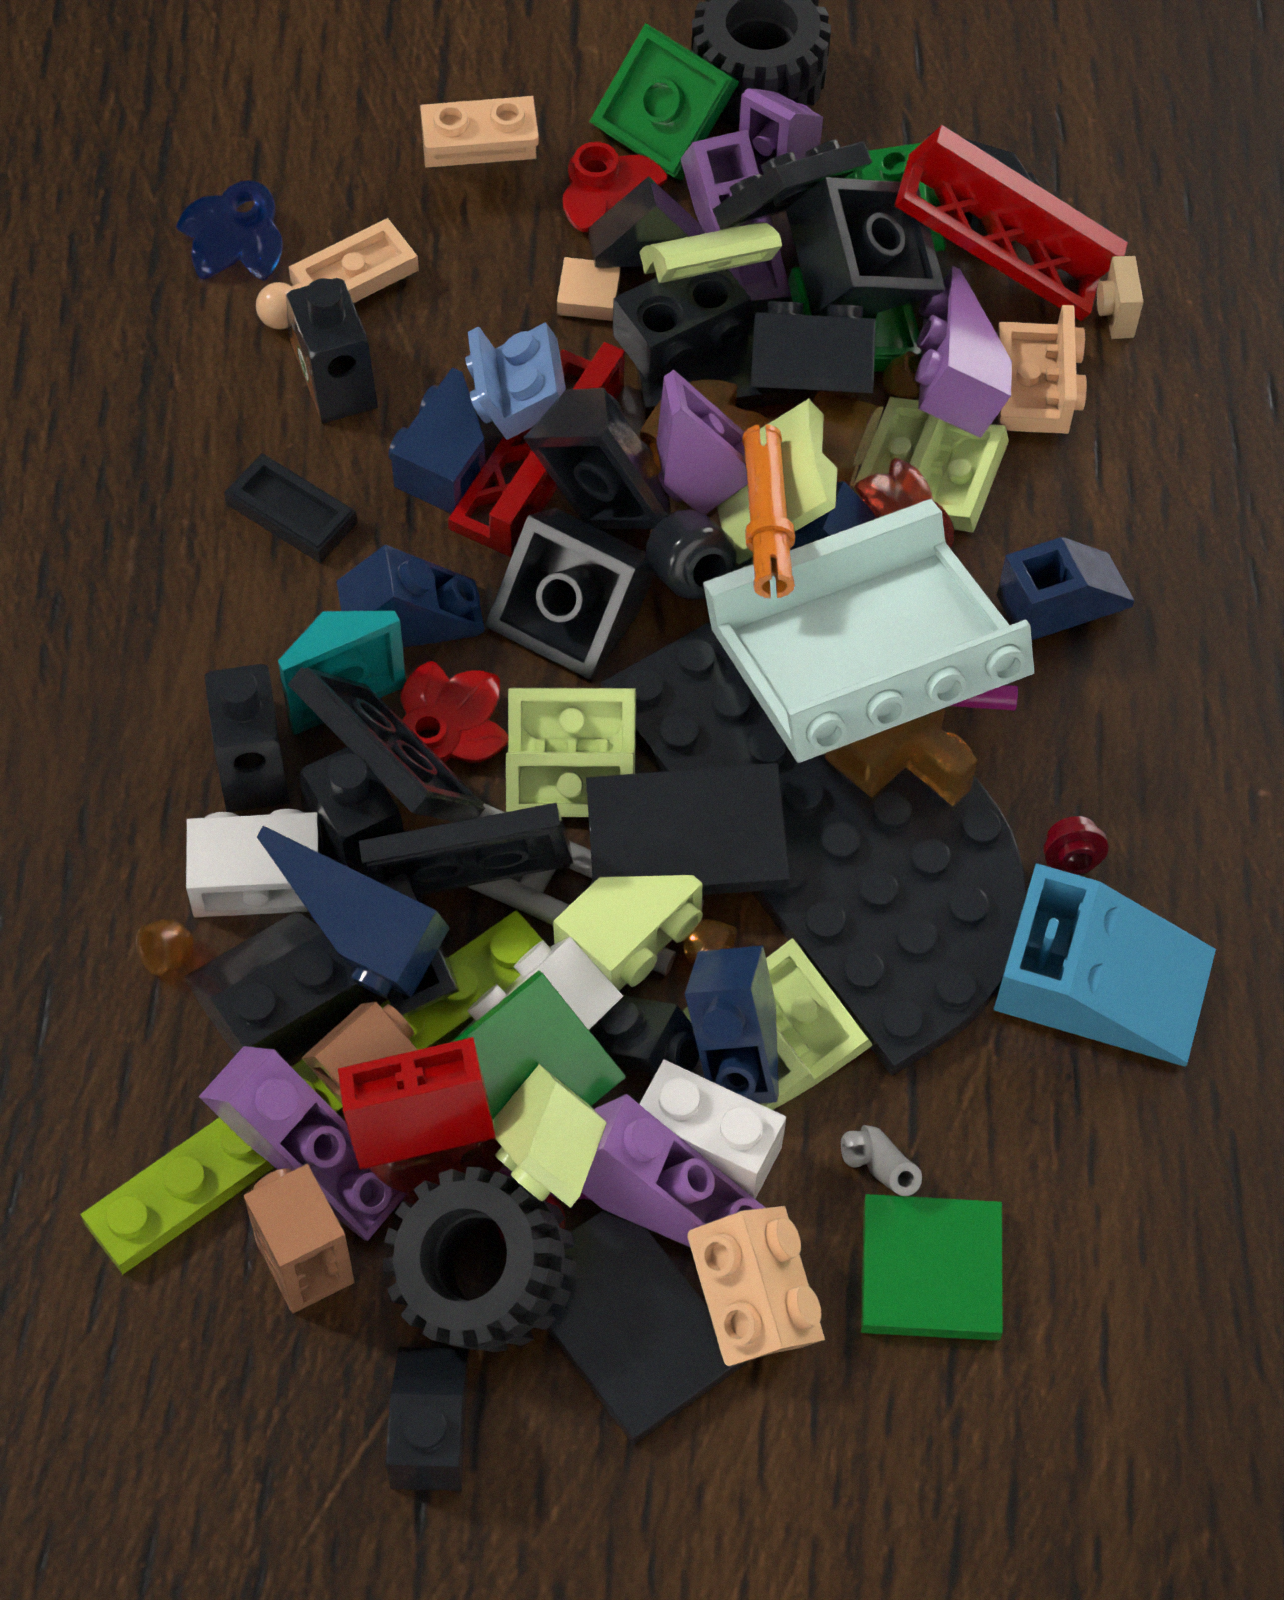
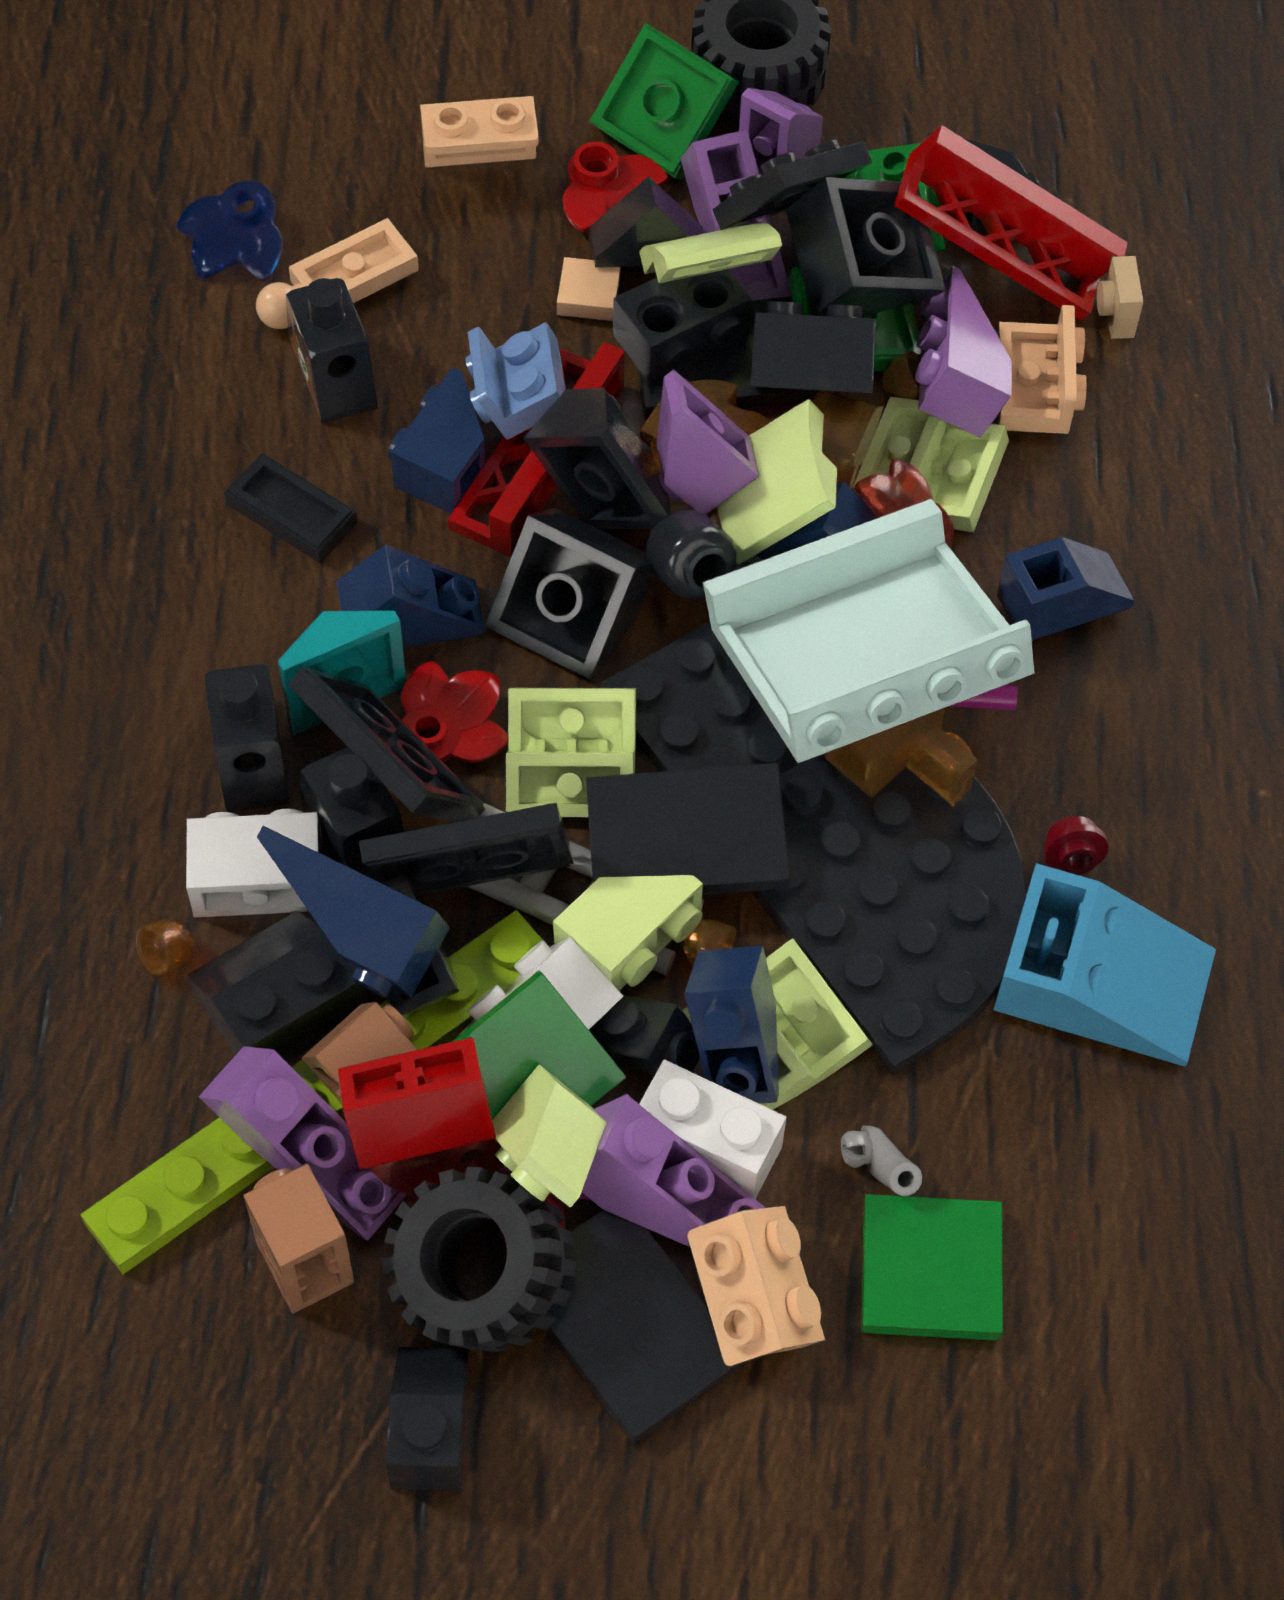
orange pin [742,424,795,599] -> none

